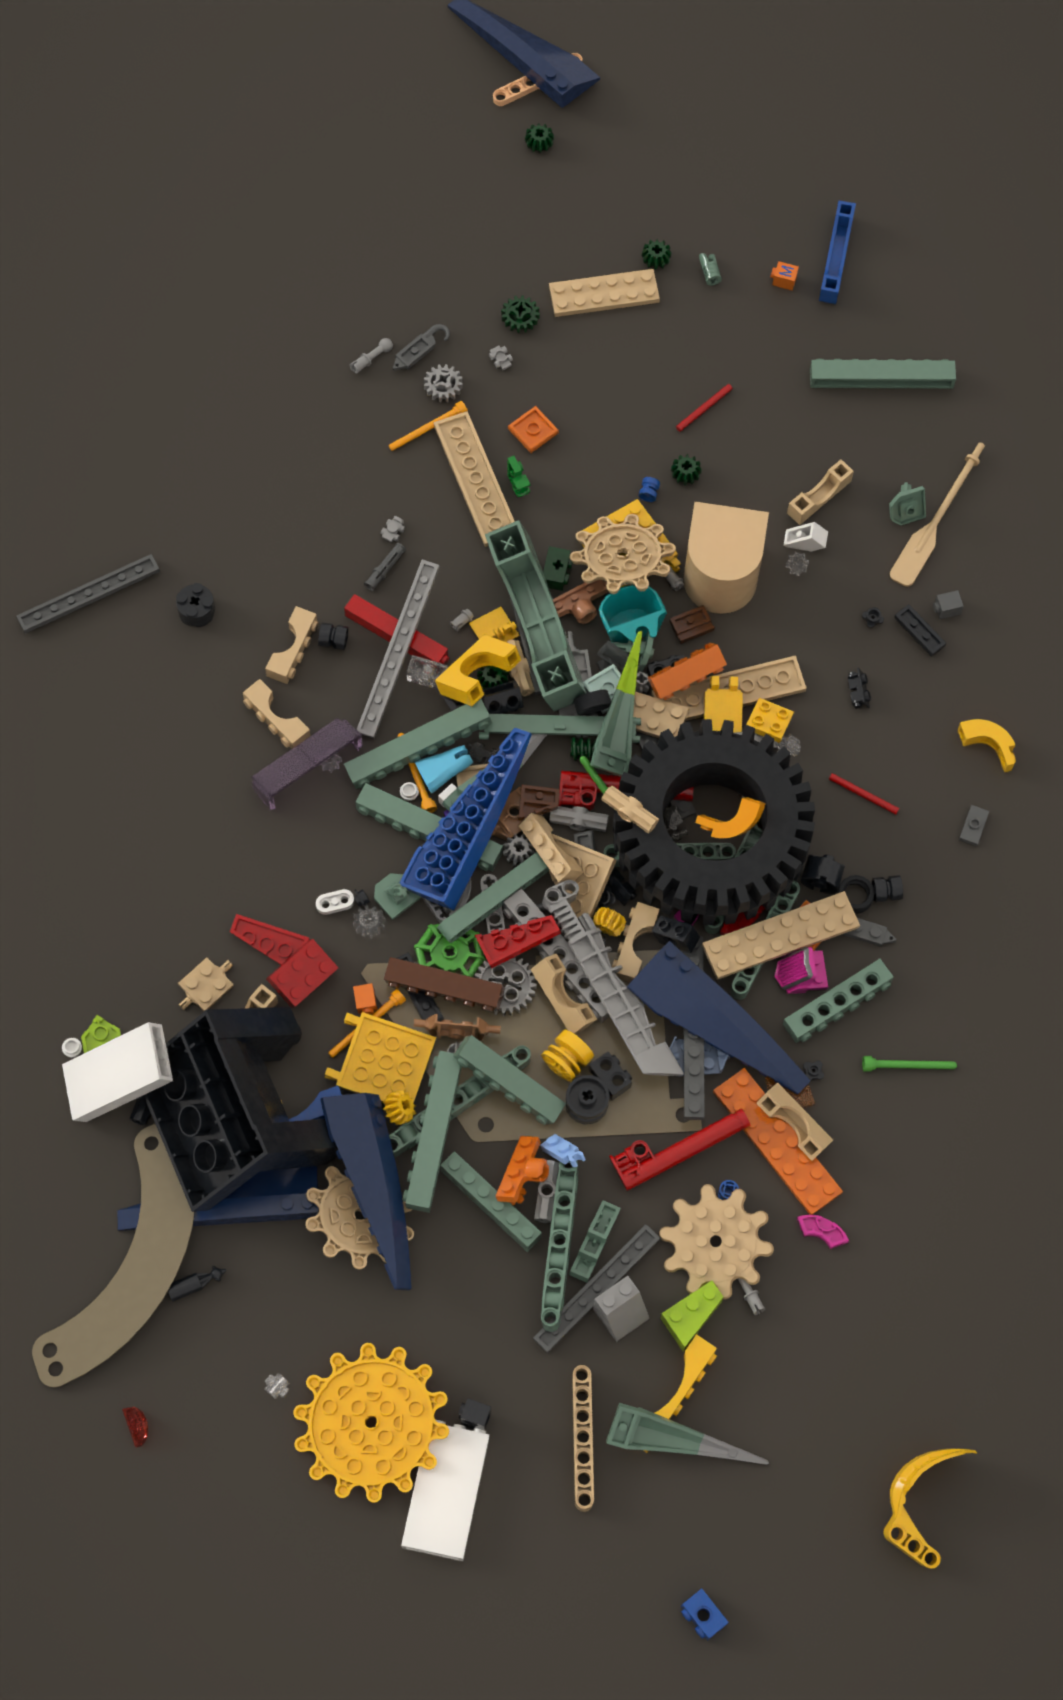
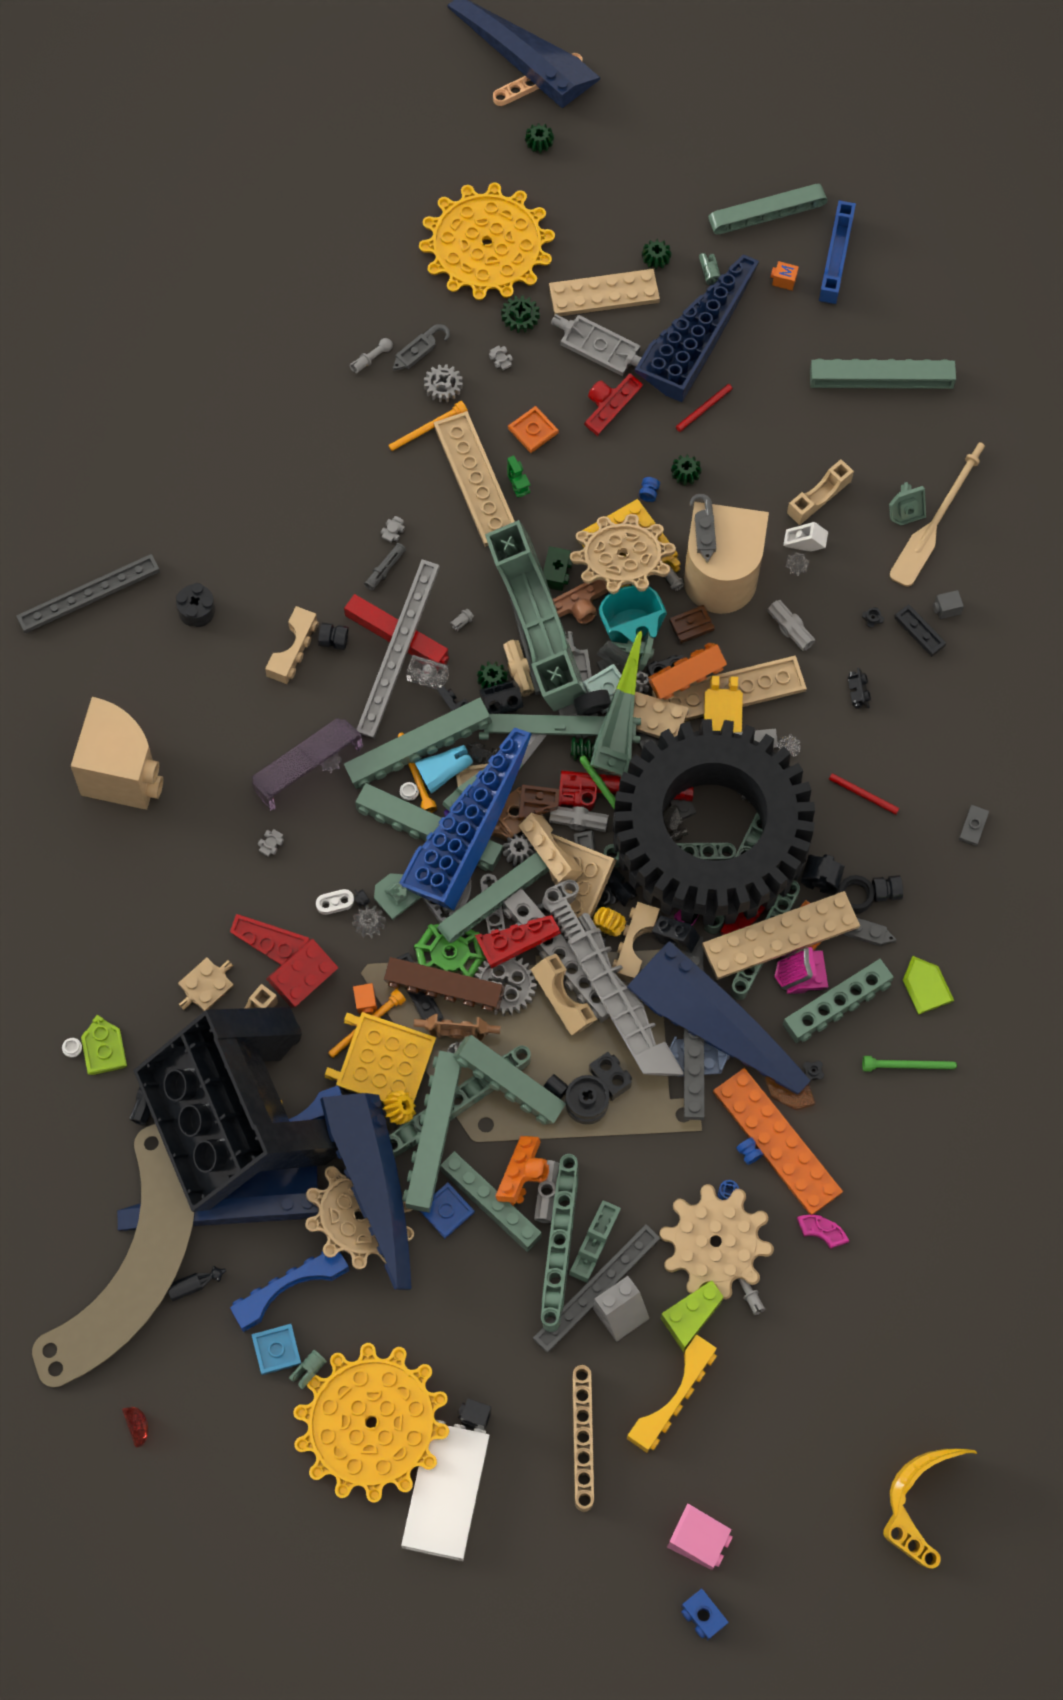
white brick [62,1022,173,1122] -> none
tan arch [243,679,311,751] -> none
clear gear [264,1373,289,1399] -> none
yellow arch [435,635,521,706] -> none
white tile [438,783,457,807] -> none
yellow hinge [469,607,520,642] -> none
light blue plate [540,1134,586,1167] -> none
yellow wheel [541,1029,594,1082] -> none
tan piece [602,786,659,834] -> none
sand green plate [606,1403,769,1465] -> none
red piece [609,1108,751,1191] -> none
light orange arch [695,797,766,838] -> none
yellow plate [746,698,794,743] -> none
tan arch [756,1083,833,1161] -> none
yellow arch [958,719,1016,772] -> none
none -> tan brick [71,697,163,810]
none -> blue arch [230,1251,350,1332]
none -> dark azure plate [251,1324,301,1375]
none -> light grey piece [258,829,284,857]
none -> sand green hinge [289,1350,327,1389]
none -> yellow plate [419,183,555,301]
none -> blue plate [419,1182,475,1239]
none -> black beam [543,1074,569,1099]
none -> light grey plate [551,314,642,376]
none -> red plate [584,373,644,436]
none -> dark blue wedge [634,254,759,402]
none -> bright pink slope [667,1503,733,1570]
none -> dark grey plate [690,494,717,563]
none -> sand green beam [708,184,828,234]
none -> blue wheel [736,1137,764,1165]
none -> light grey piece [767,600,815,651]
none -> lime tile [903,956,954,1015]

